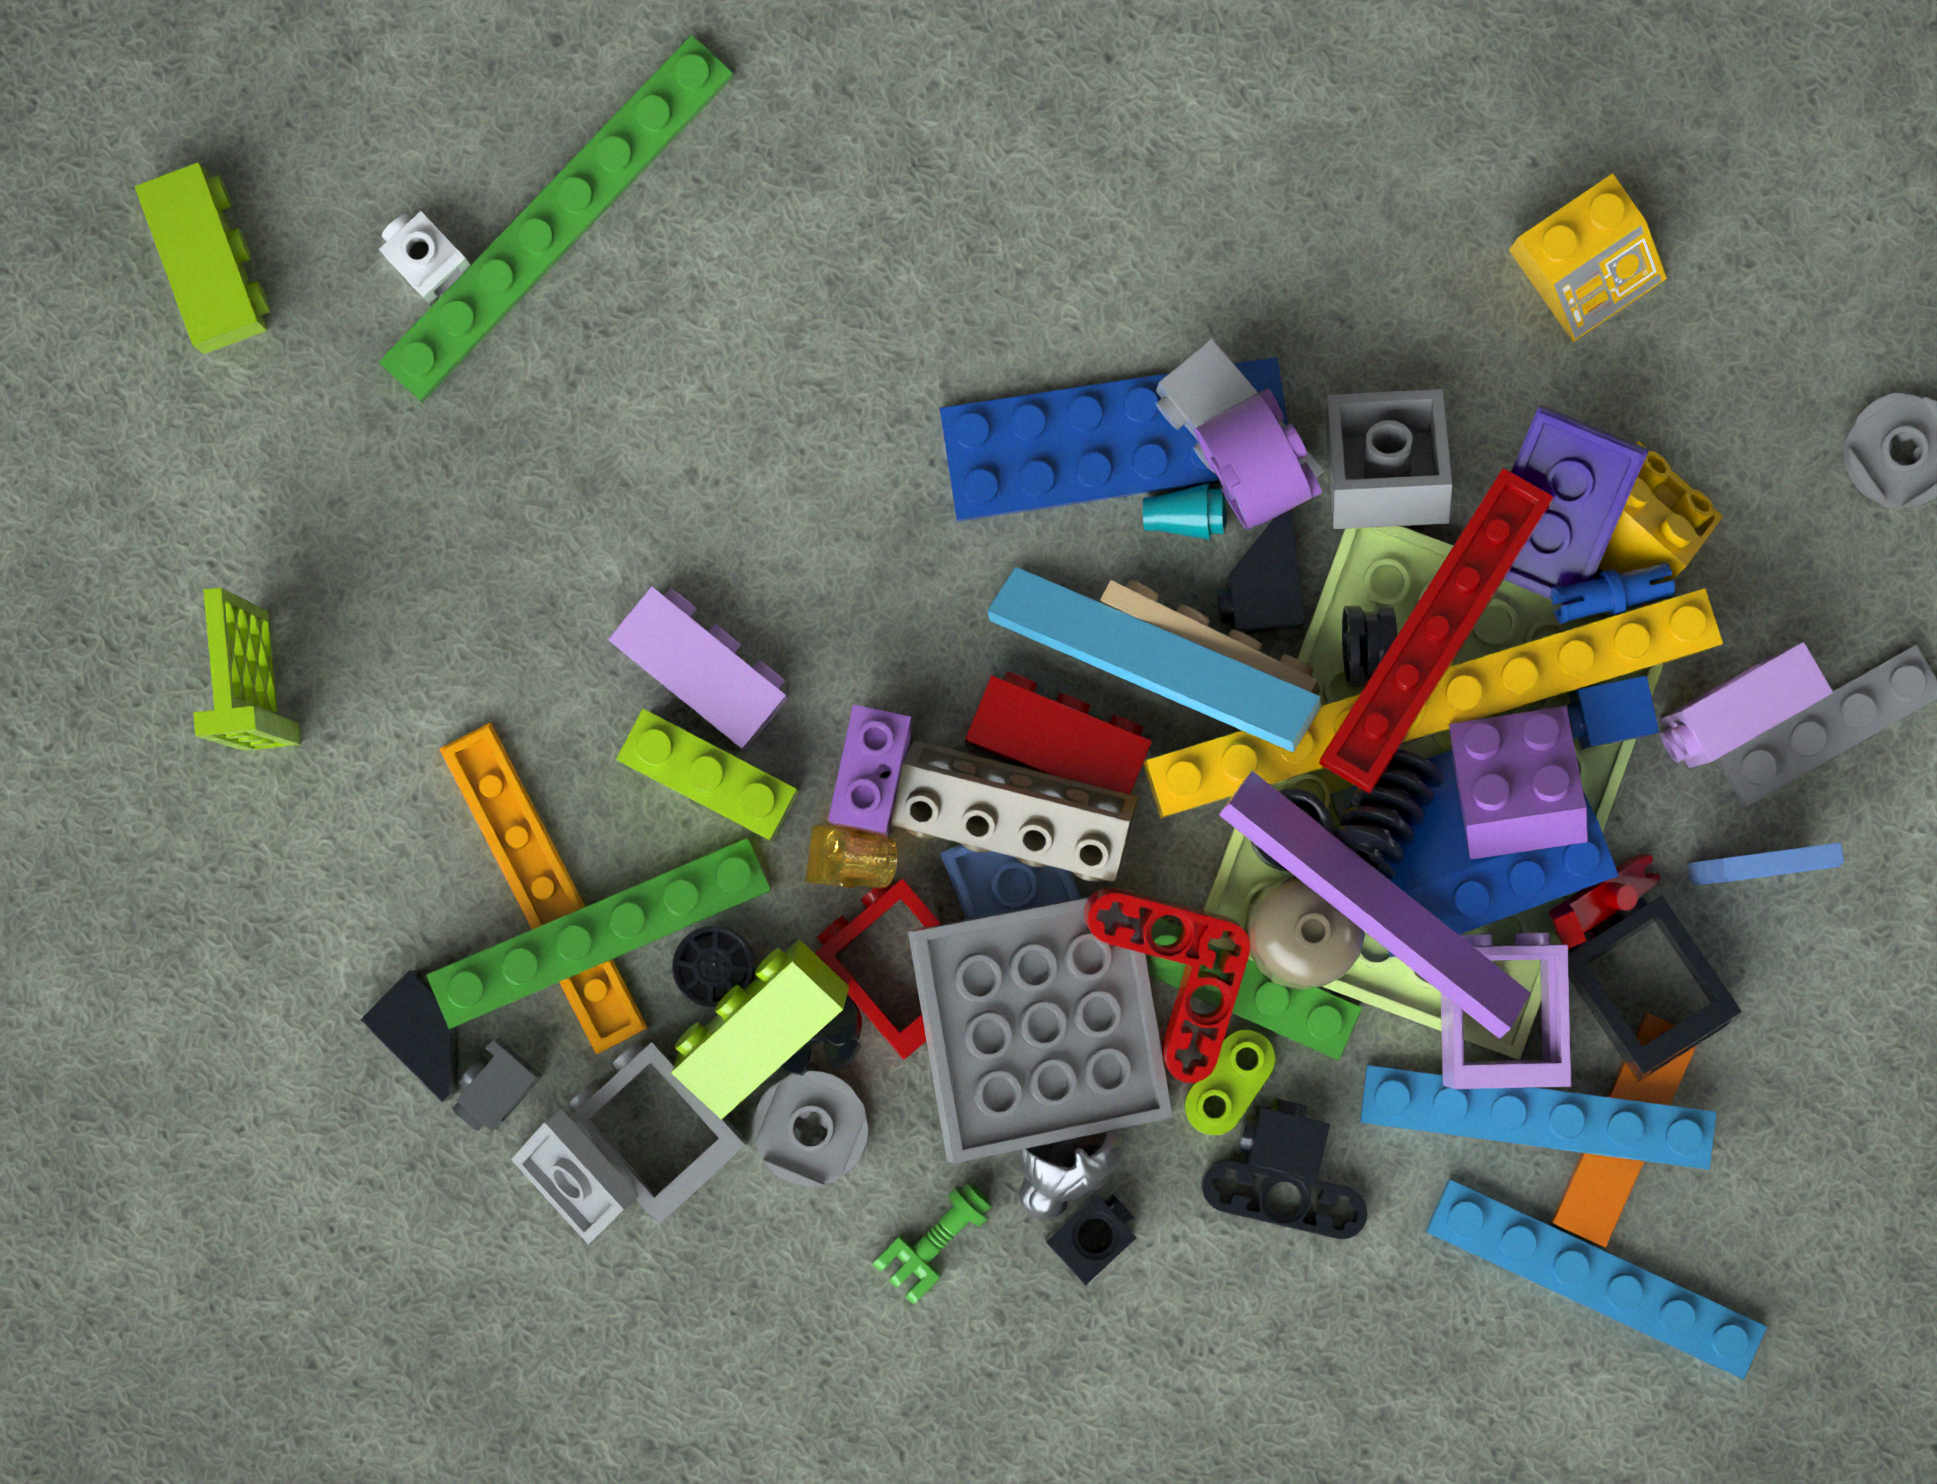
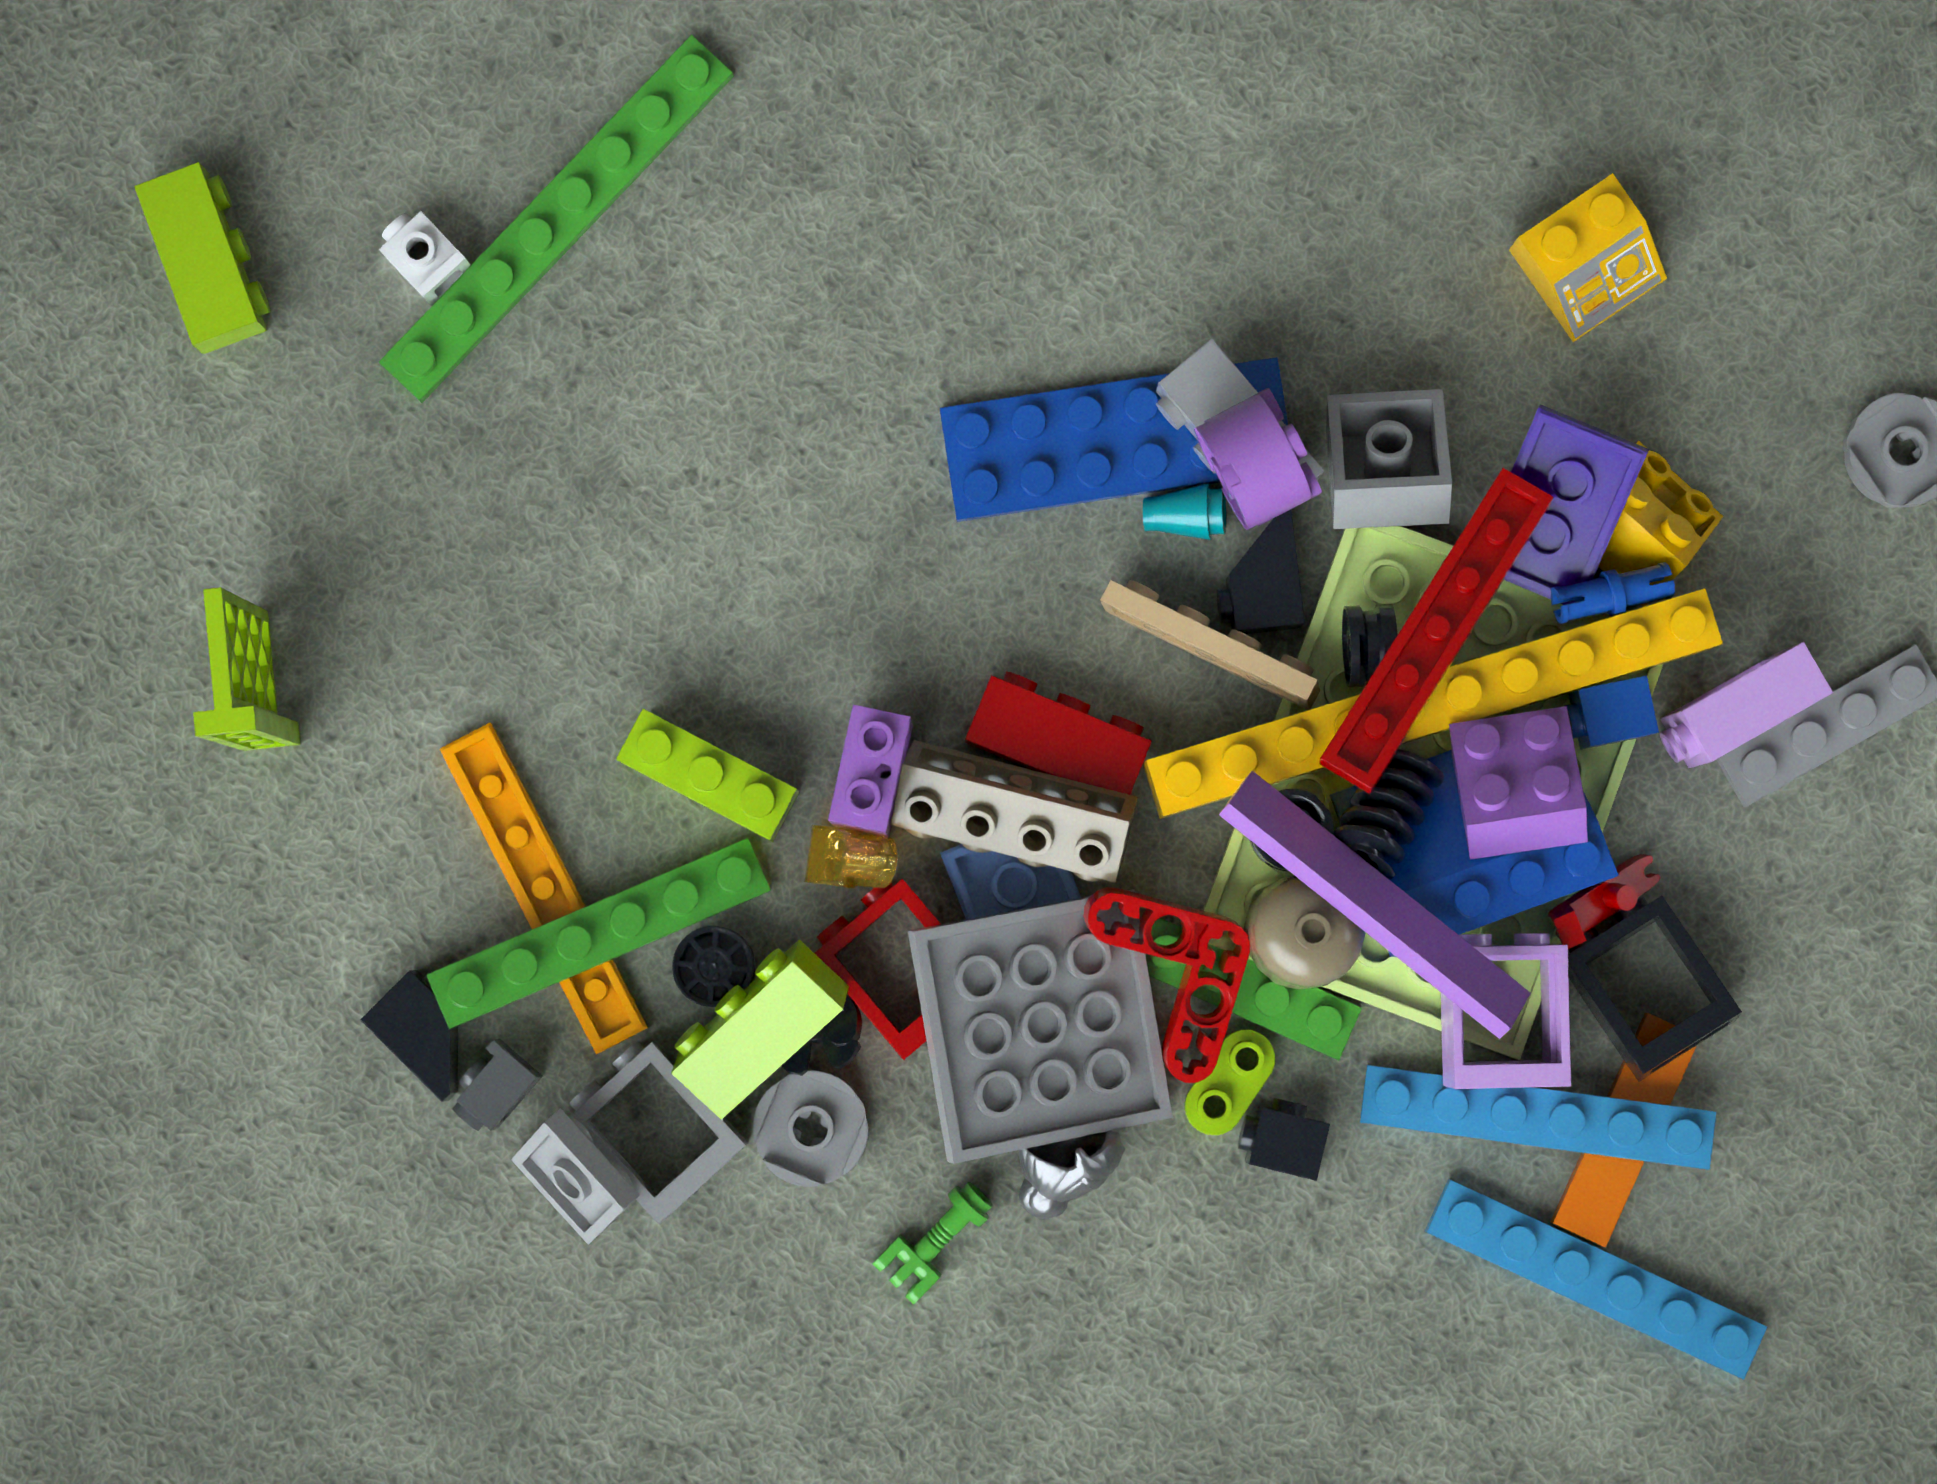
lavender brick [608,586,788,751] -> none
medium azure tile [987,567,1321,753] -> none
black brick [1045,1191,1137,1286] -> none
black beam [1201,1159,1368,1239] -> none
medium blue tile [1687,842,1844,886] -> none

